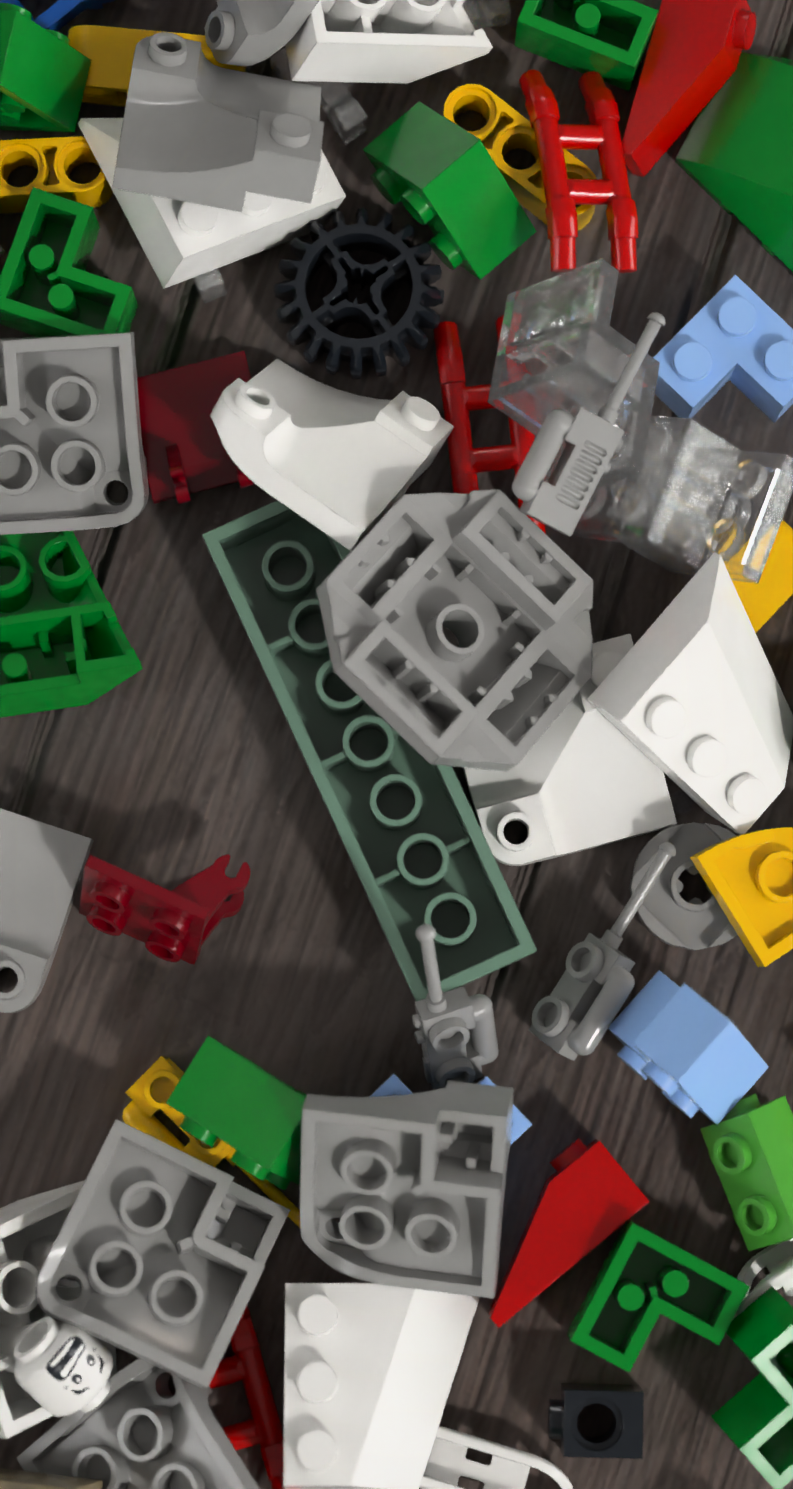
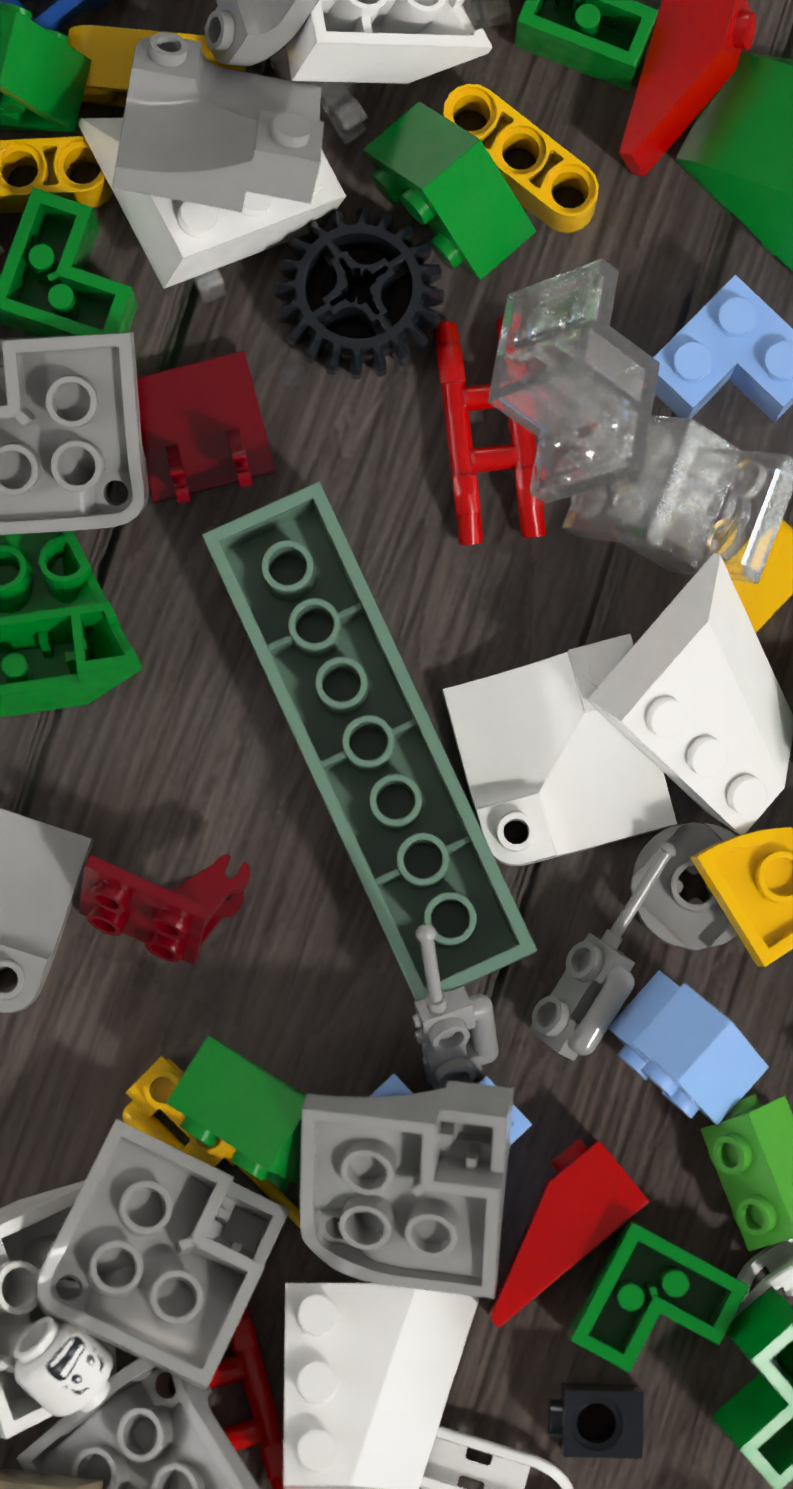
white slope [210,358,454,551] -> none
light grey piece [316,489,593,771] -> none
light grey piece [512,312,665,537] -> none
red piece [519,69,638,273] -> none

